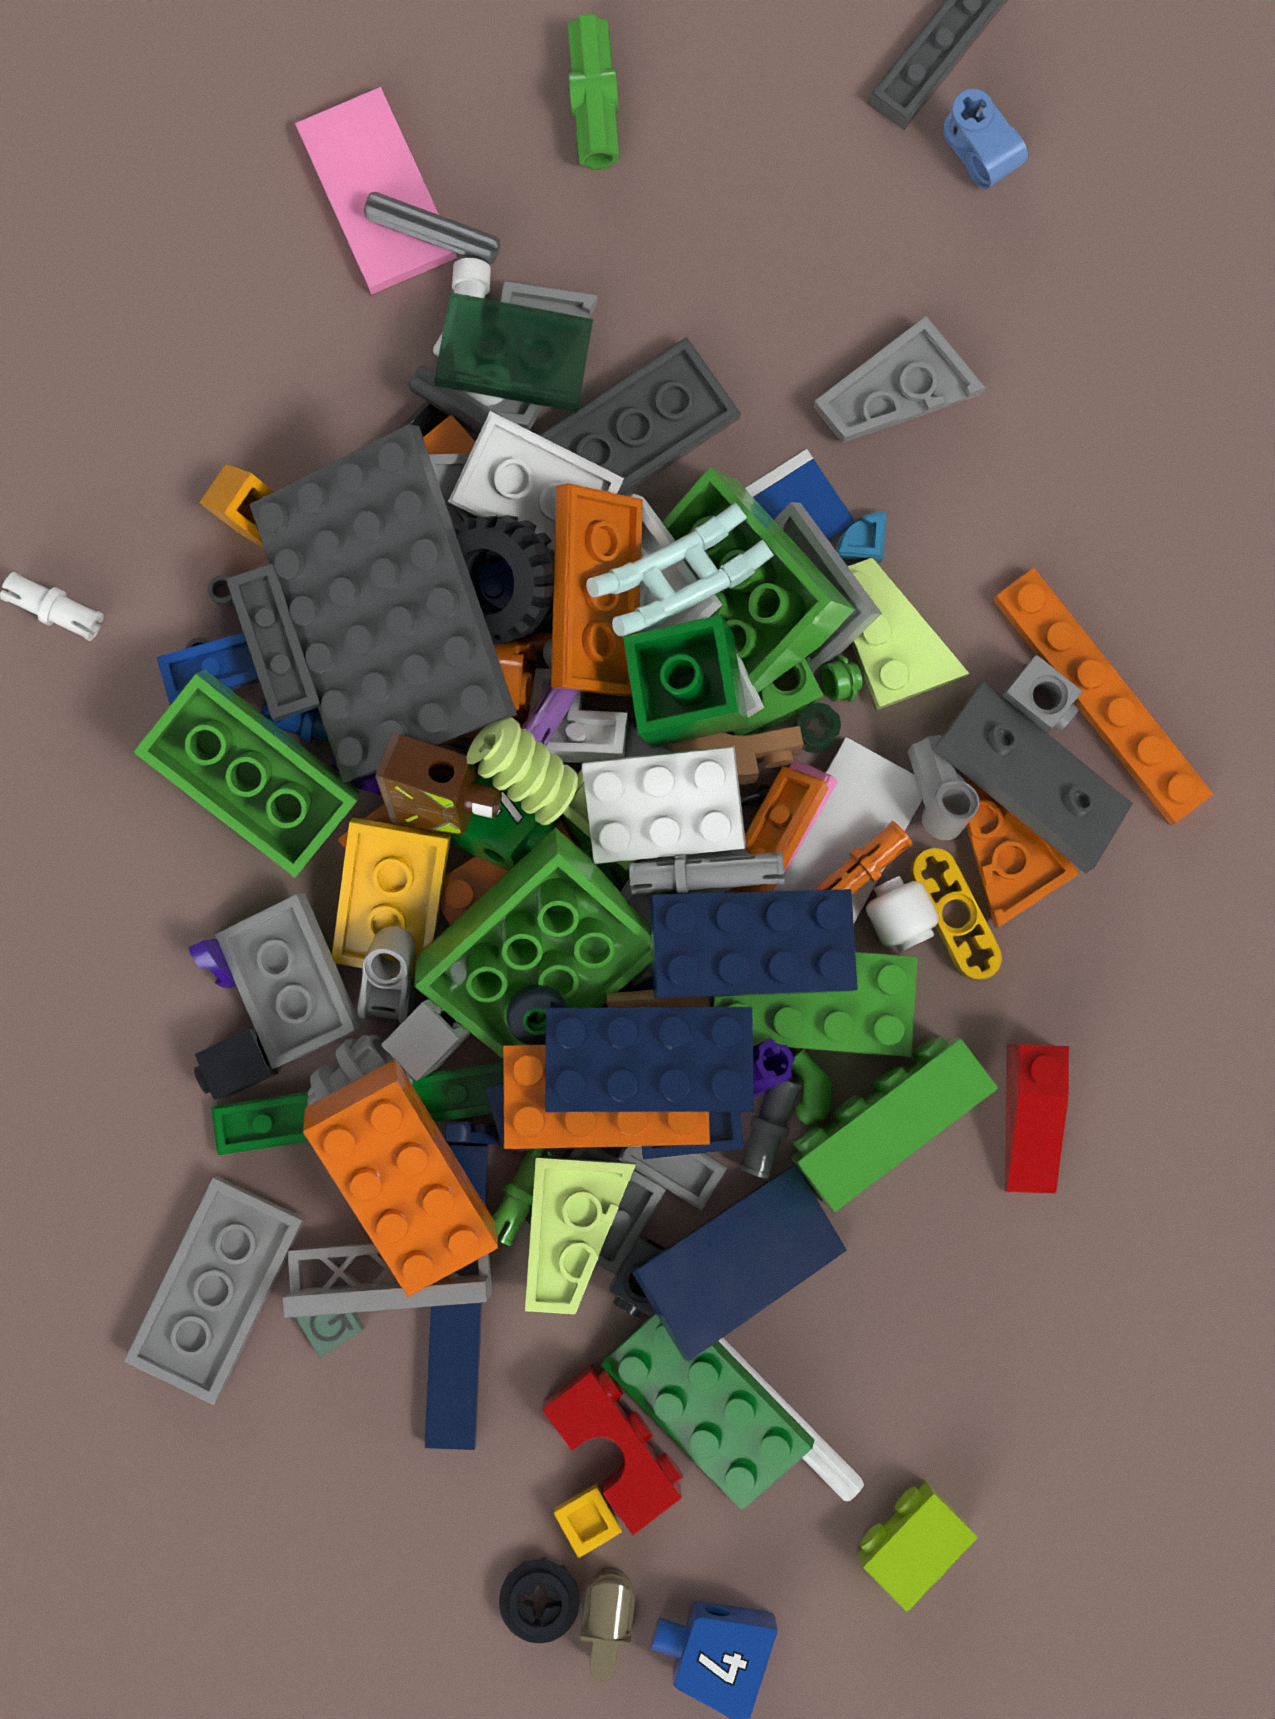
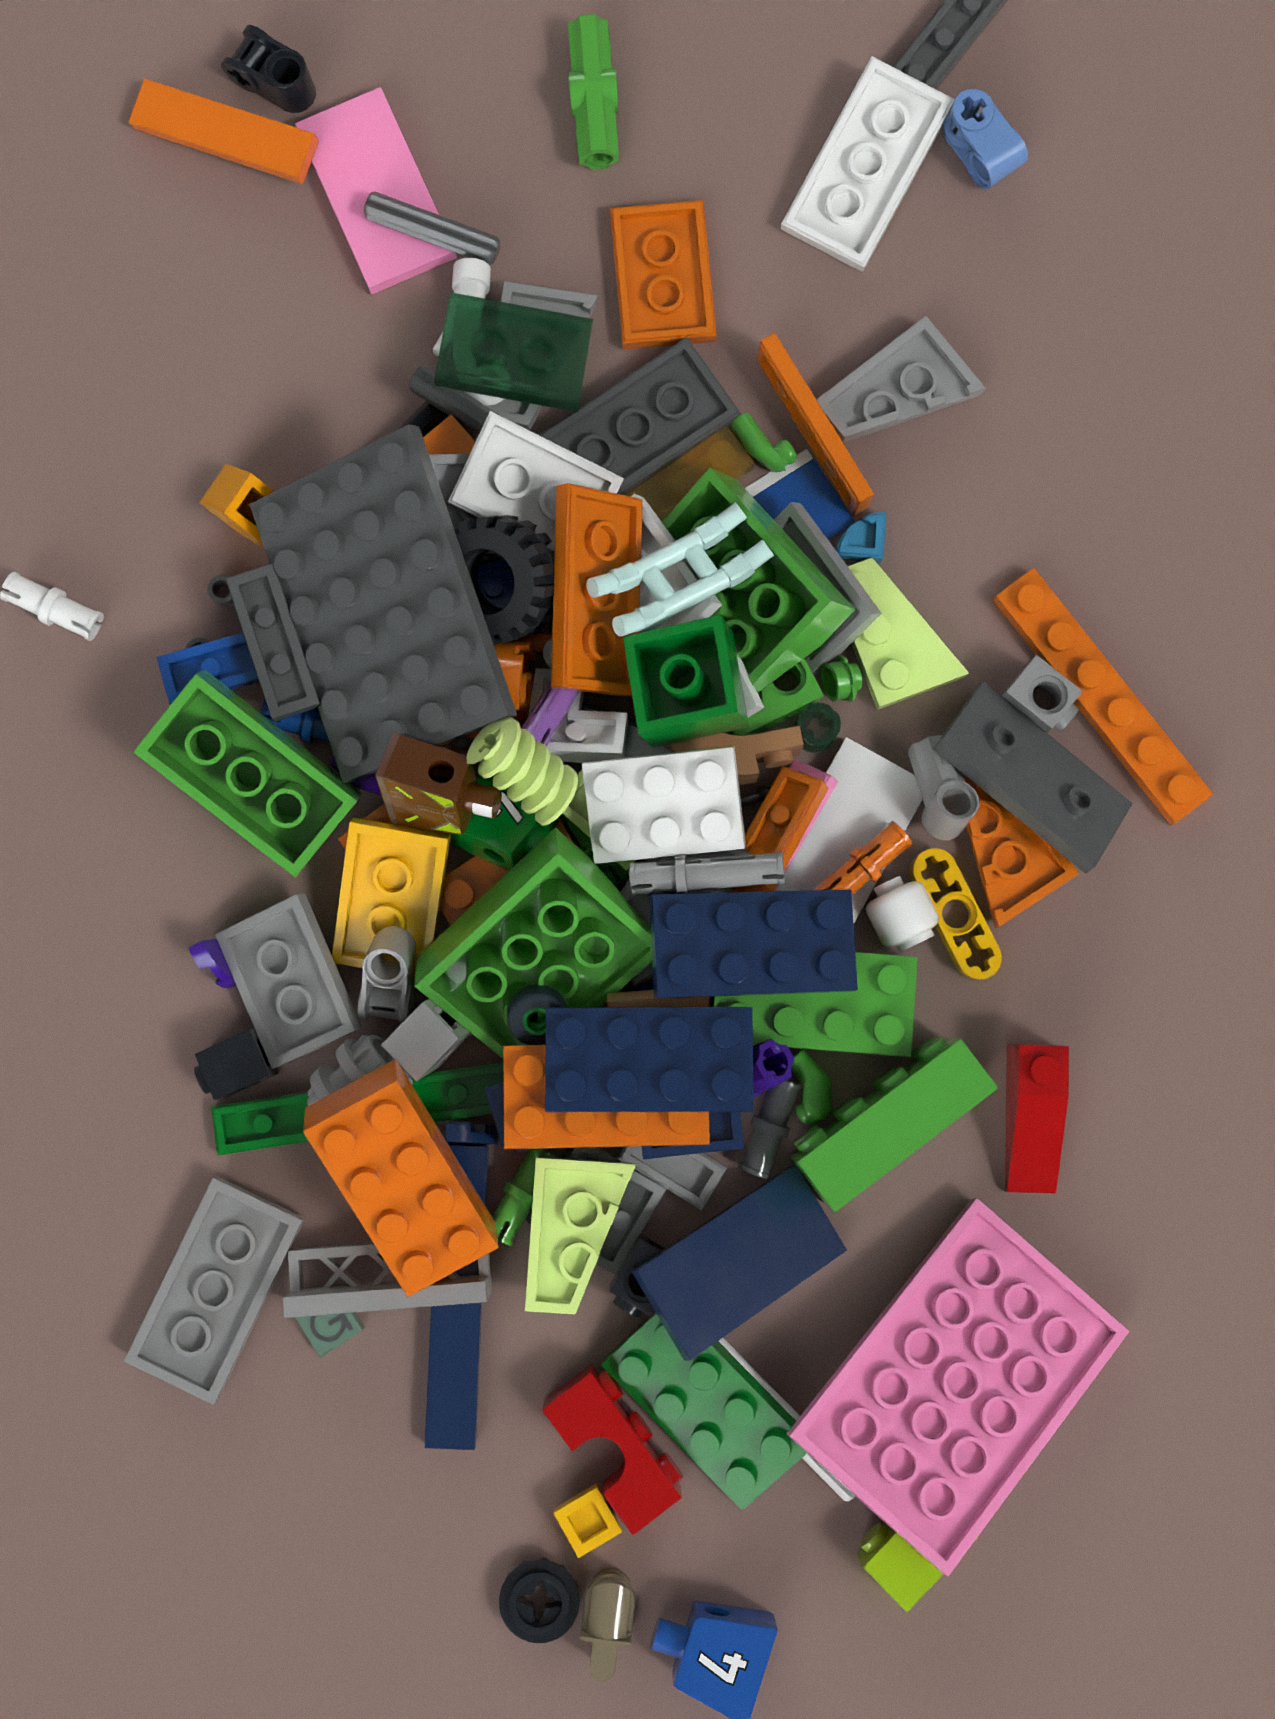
none -> orange tile [128,78,319,185]
none -> black piece [221,24,316,113]
none -> orange tile [610,200,717,350]
none -> clear yellow plate [626,426,754,522]
none -> bright green arm [731,413,797,472]
none -> orange tile [756,332,874,516]
none -> white tile [781,56,955,272]
none -> bright pink plate [787,1198,1130,1576]

